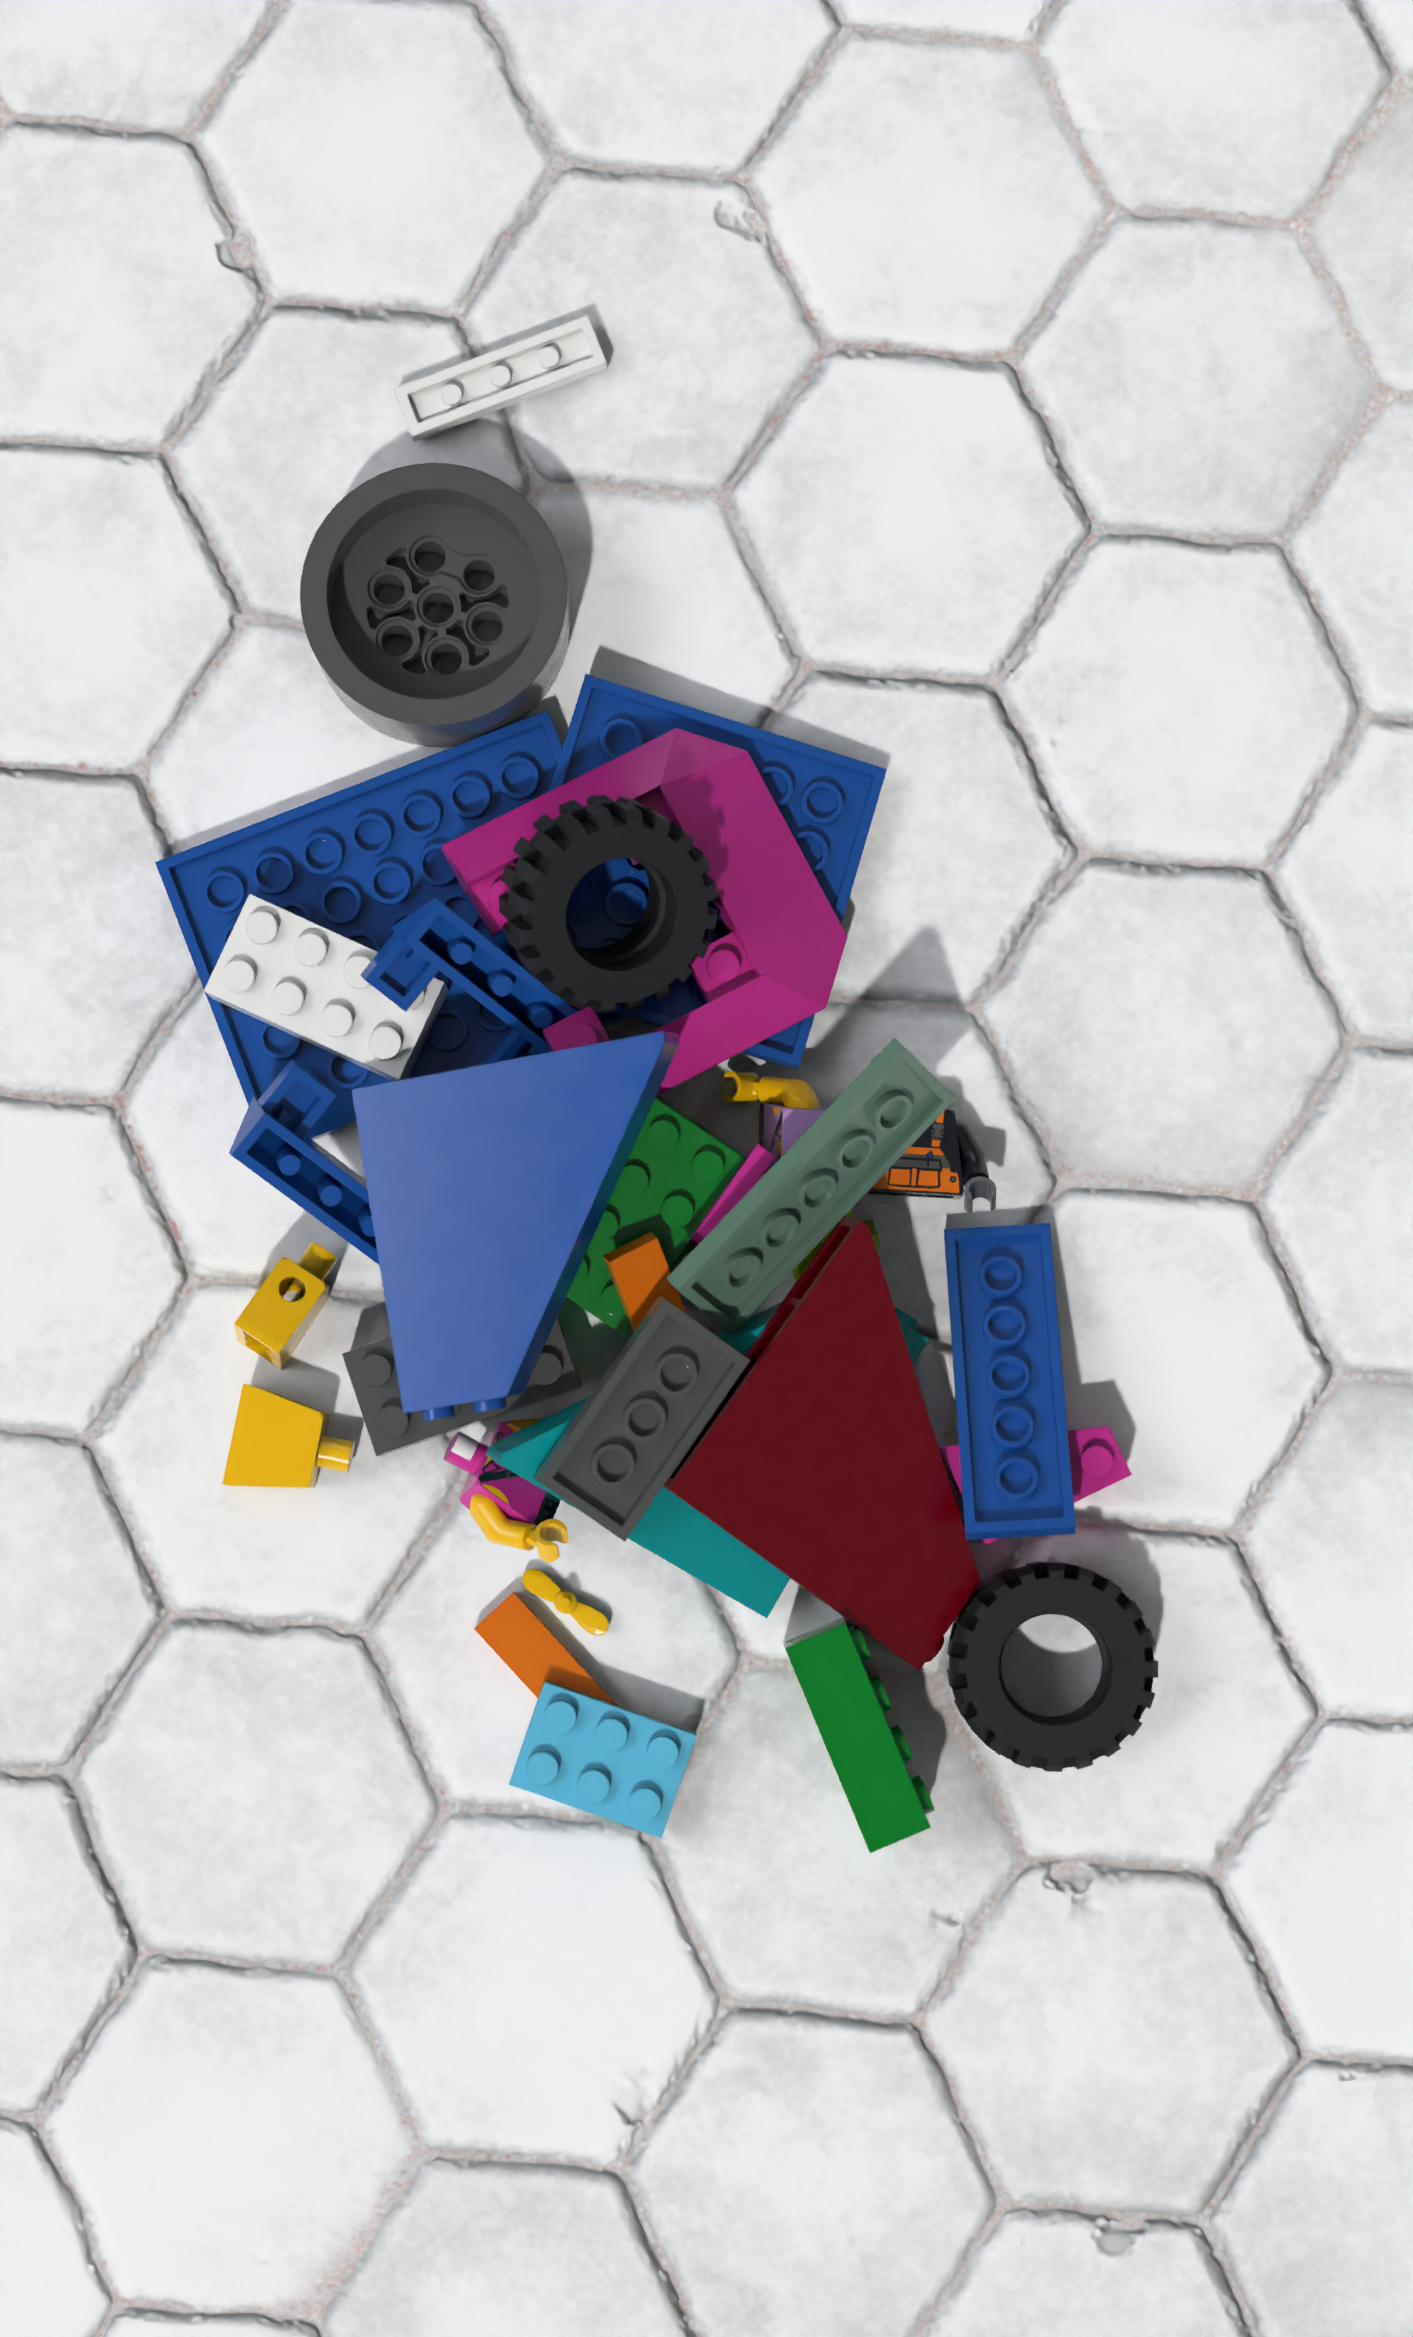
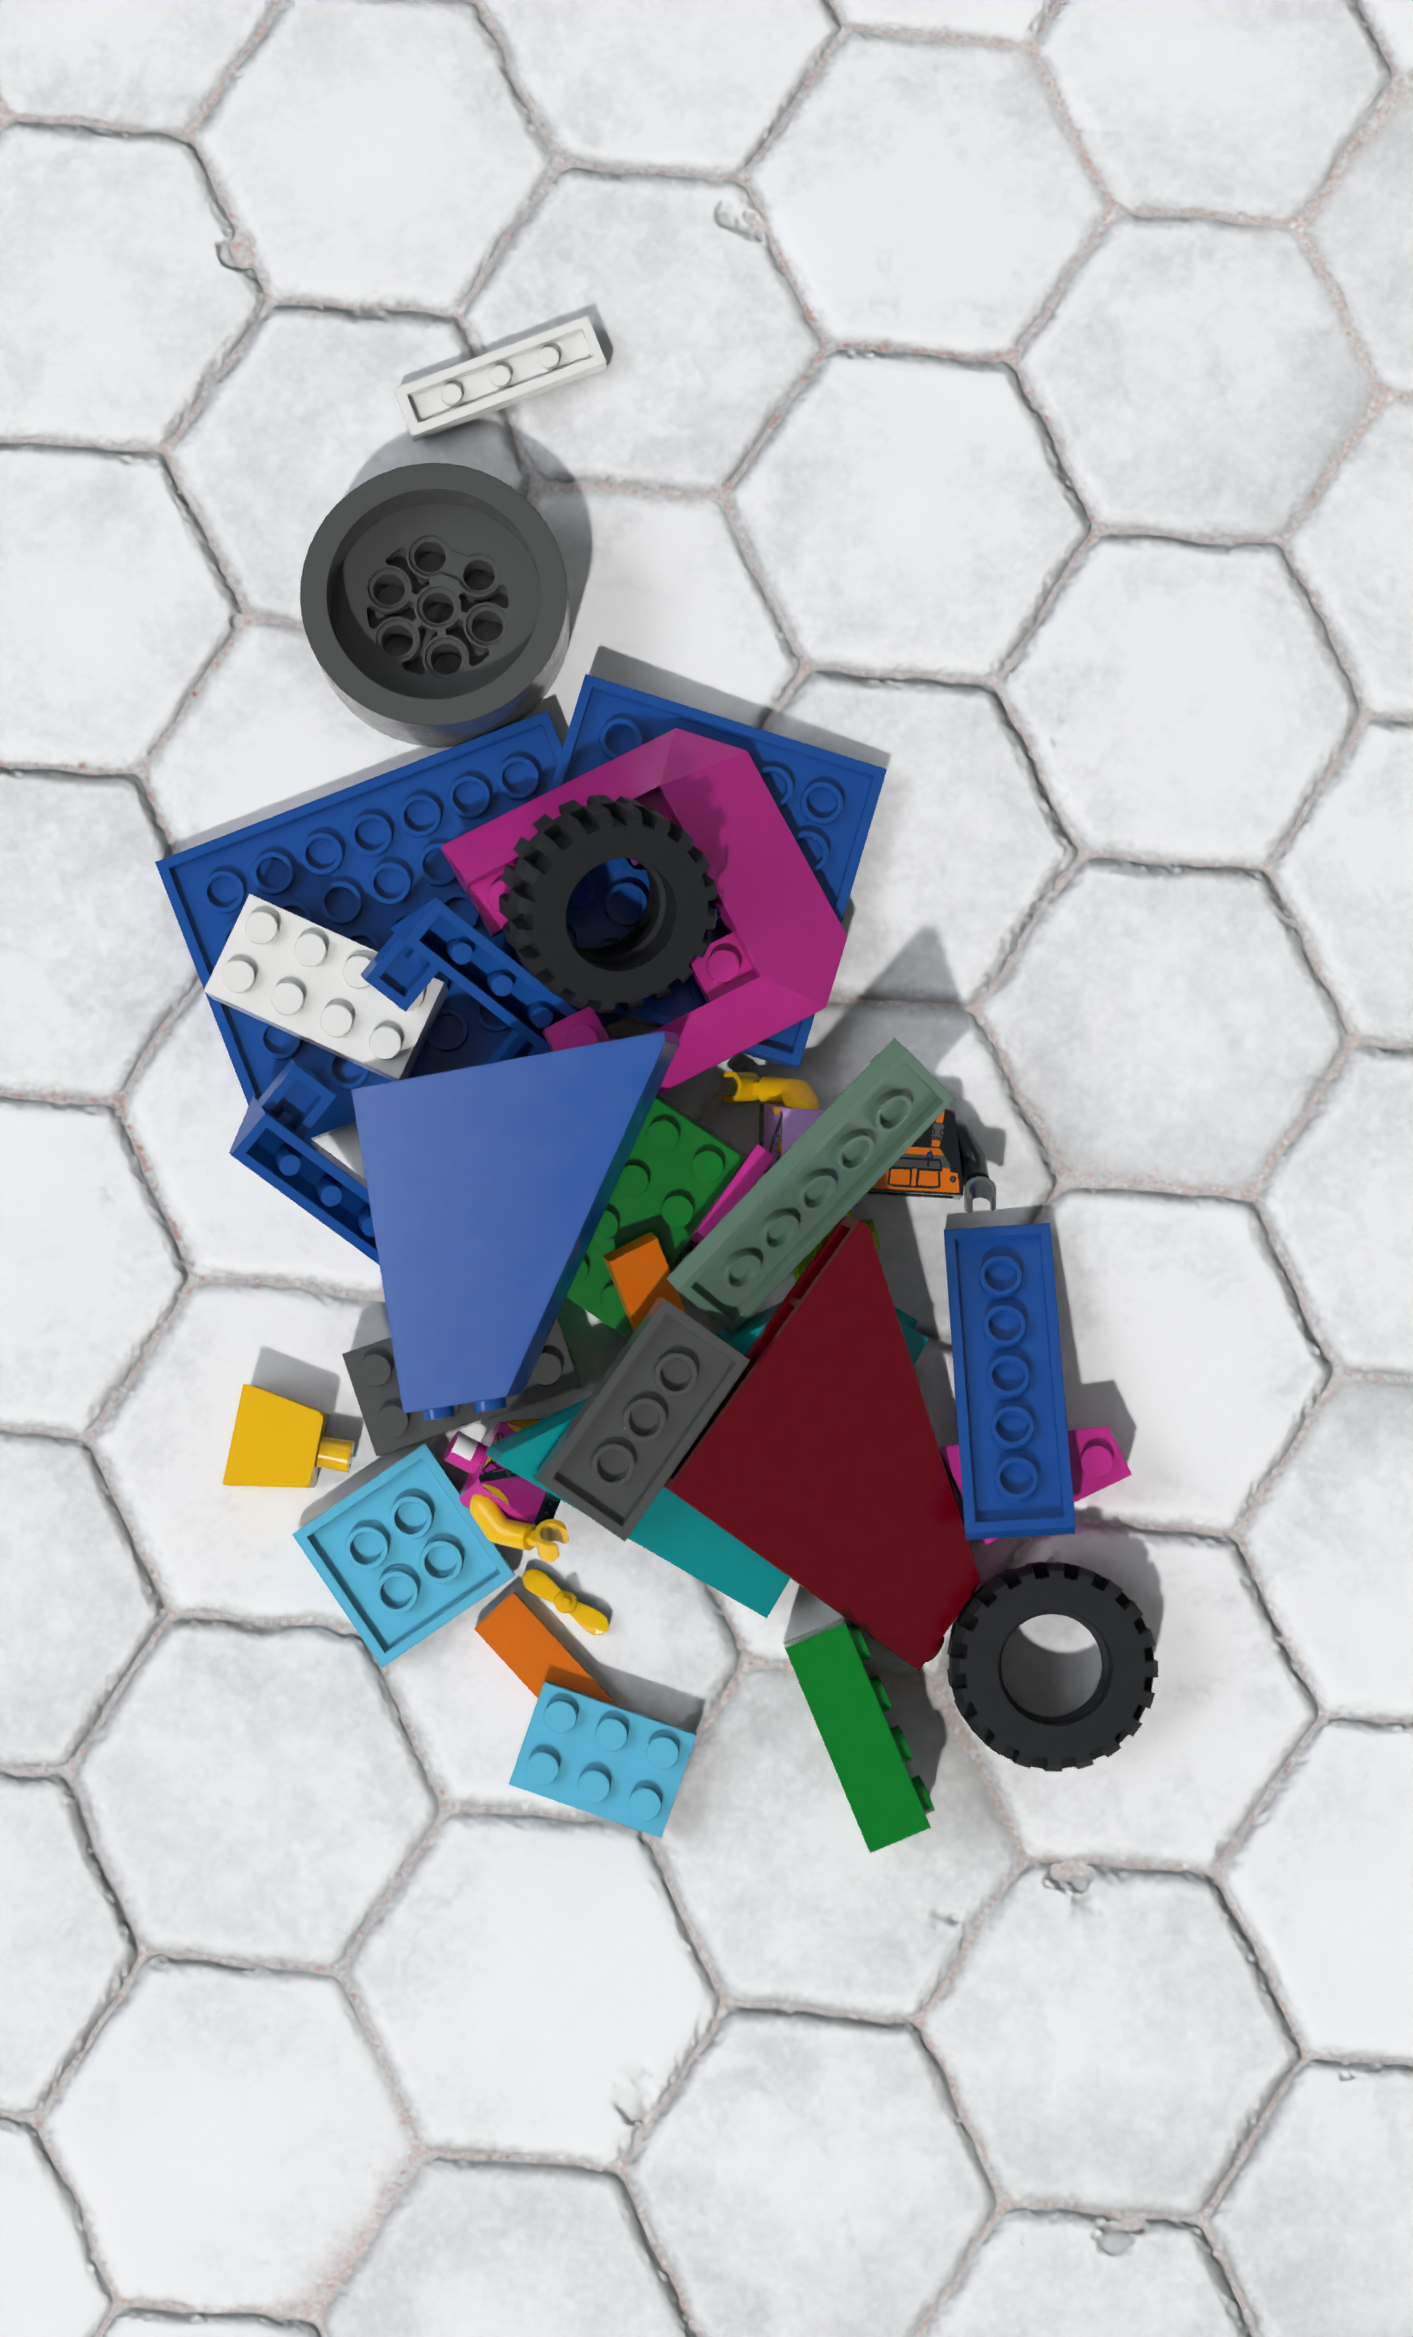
yellow torso [234,1242,338,1370] -> none
none -> medium azure plate [292,1443,516,1668]

